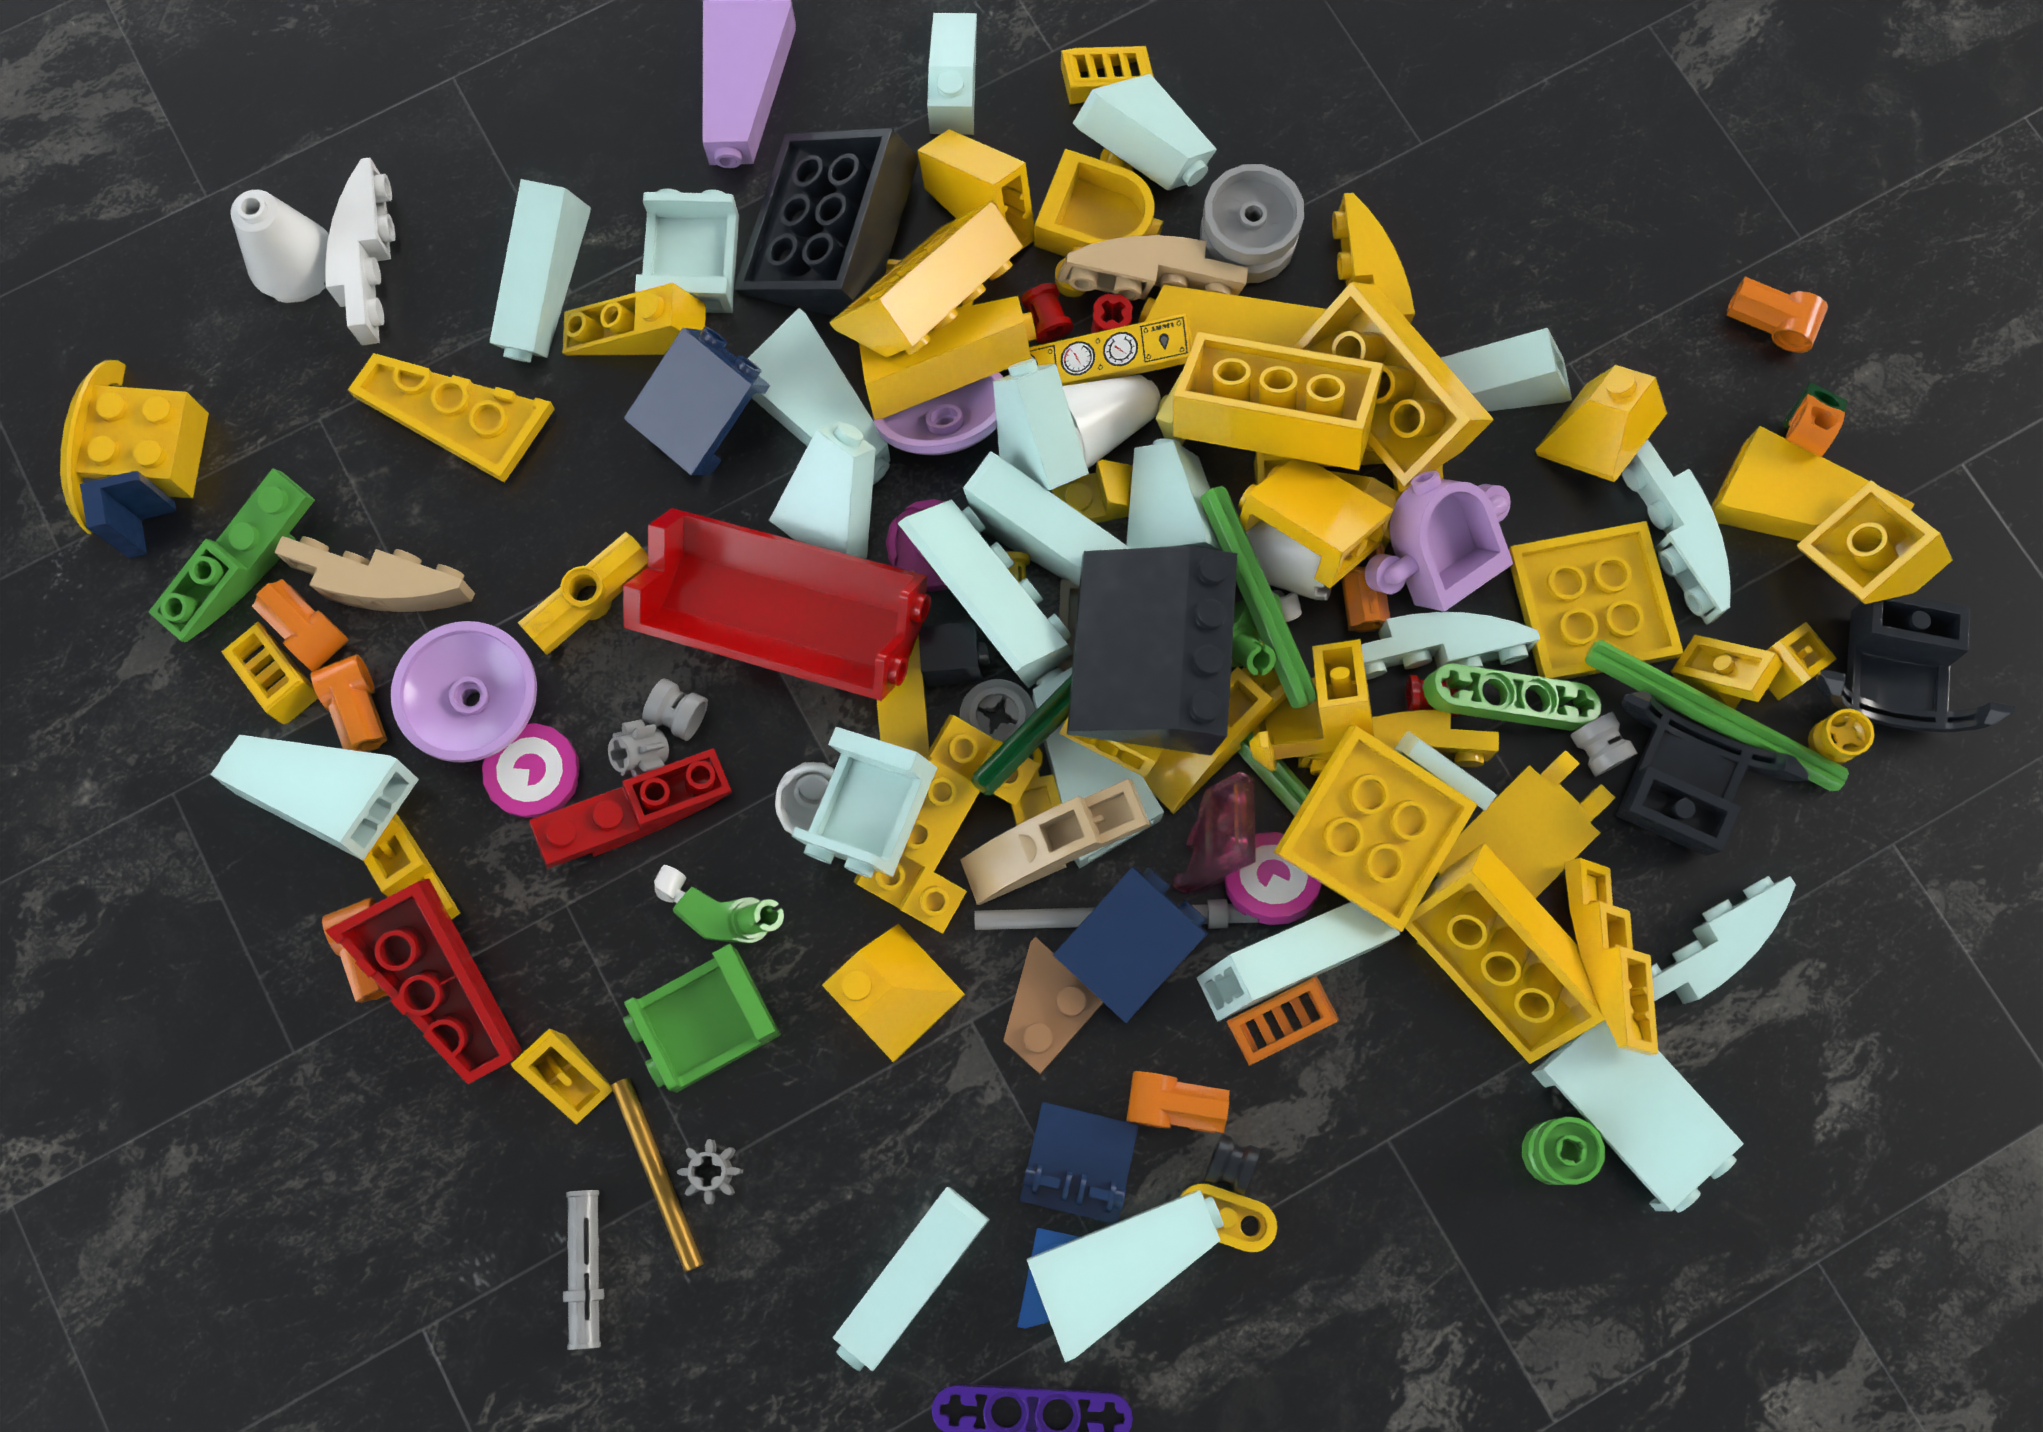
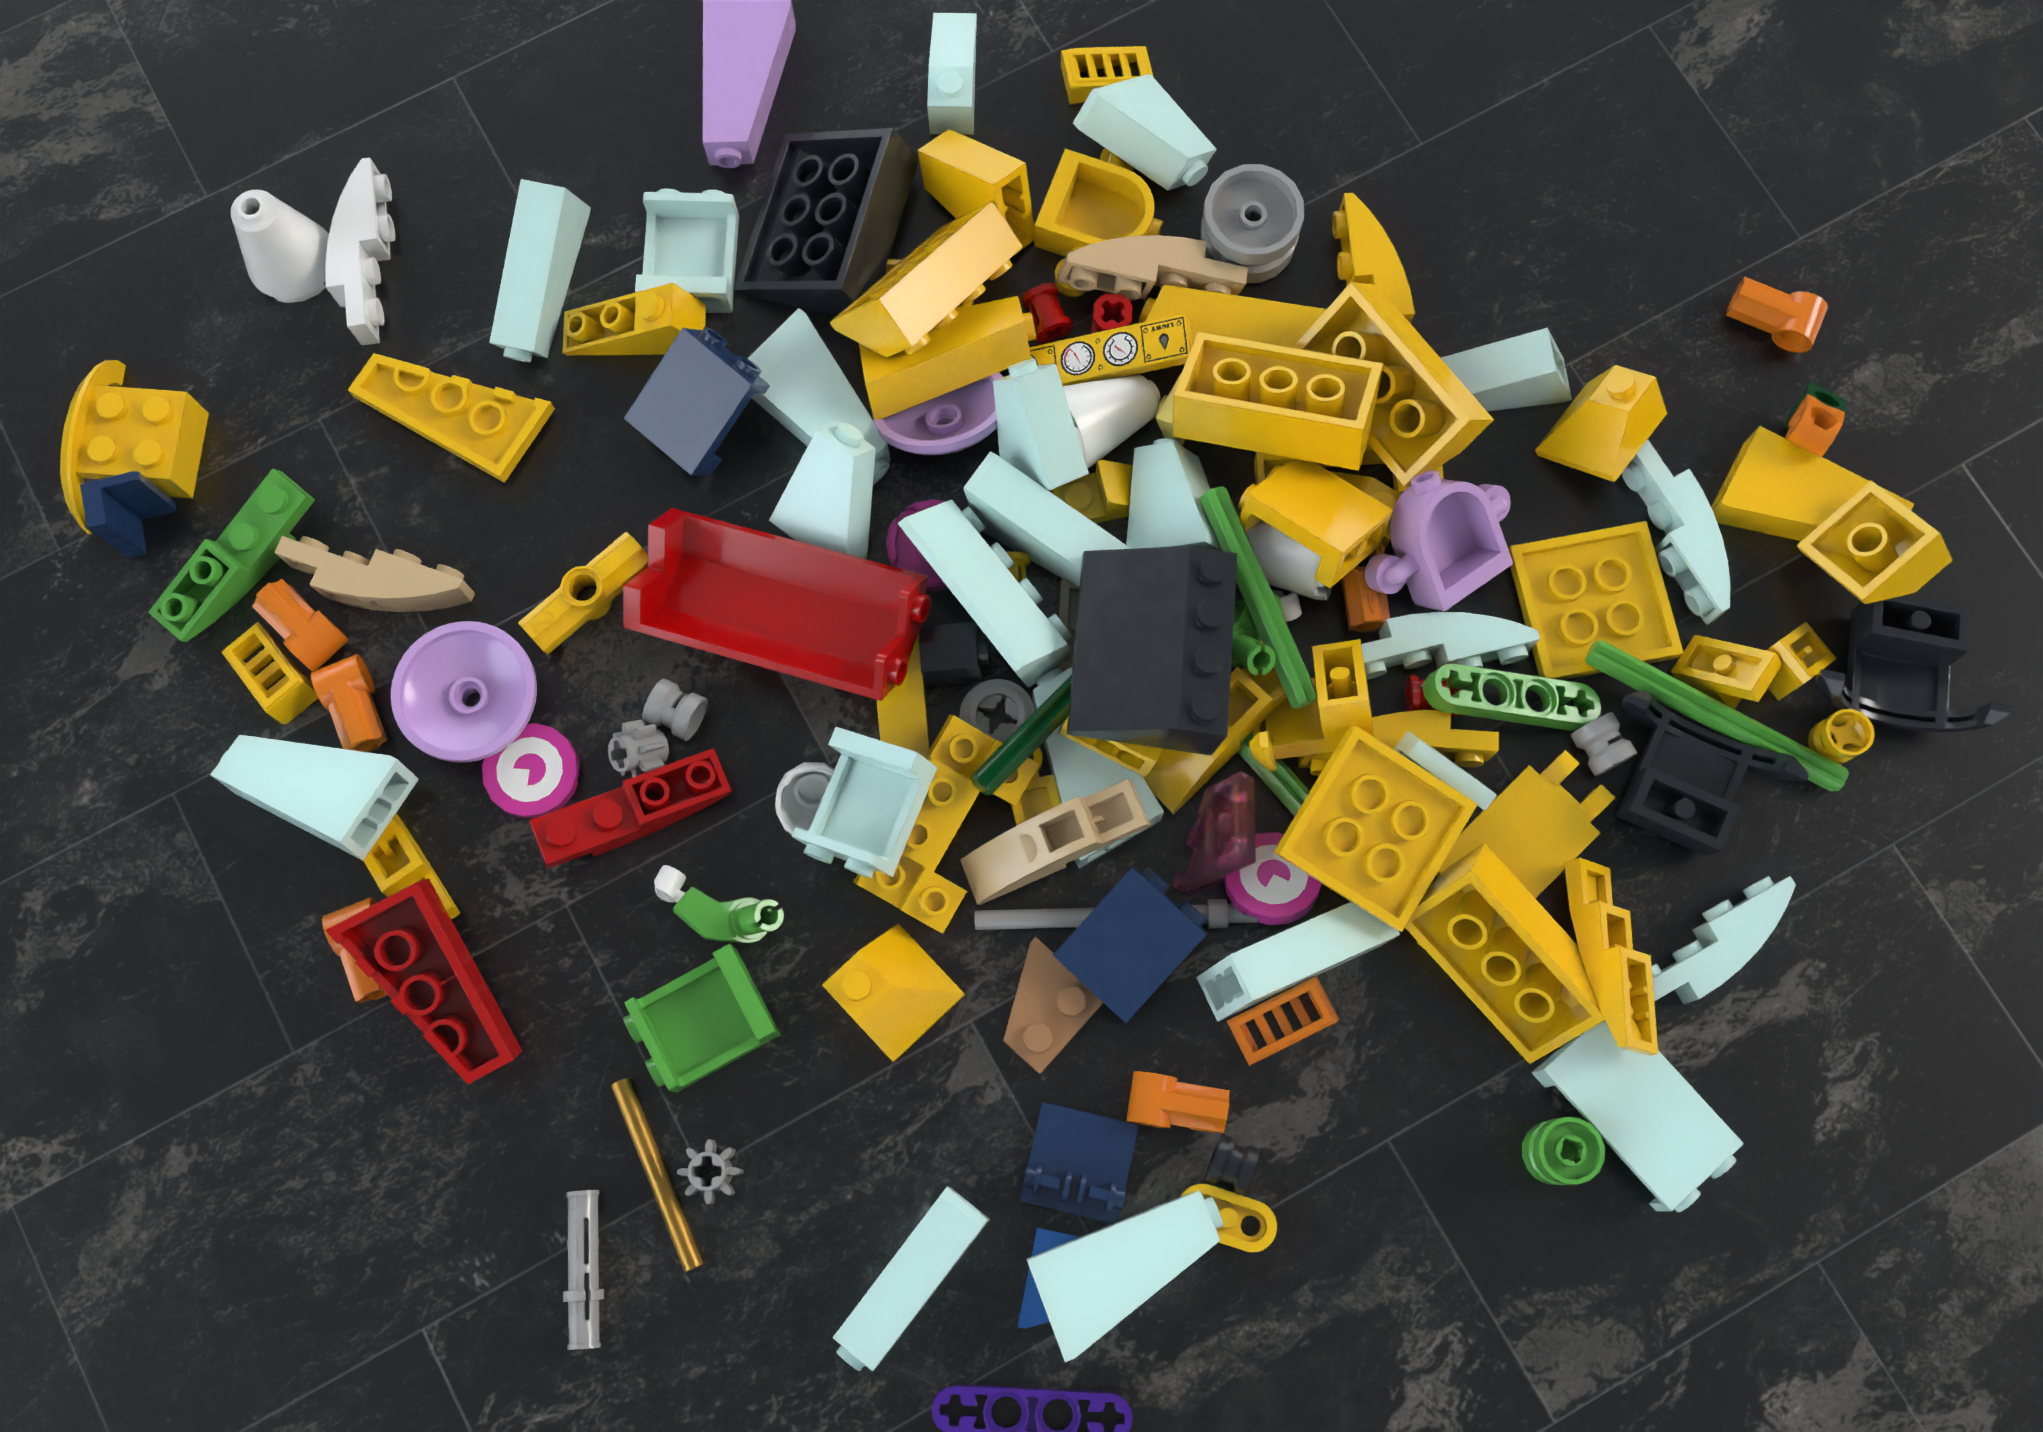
yellow slope [511,1029,613,1125] -> none

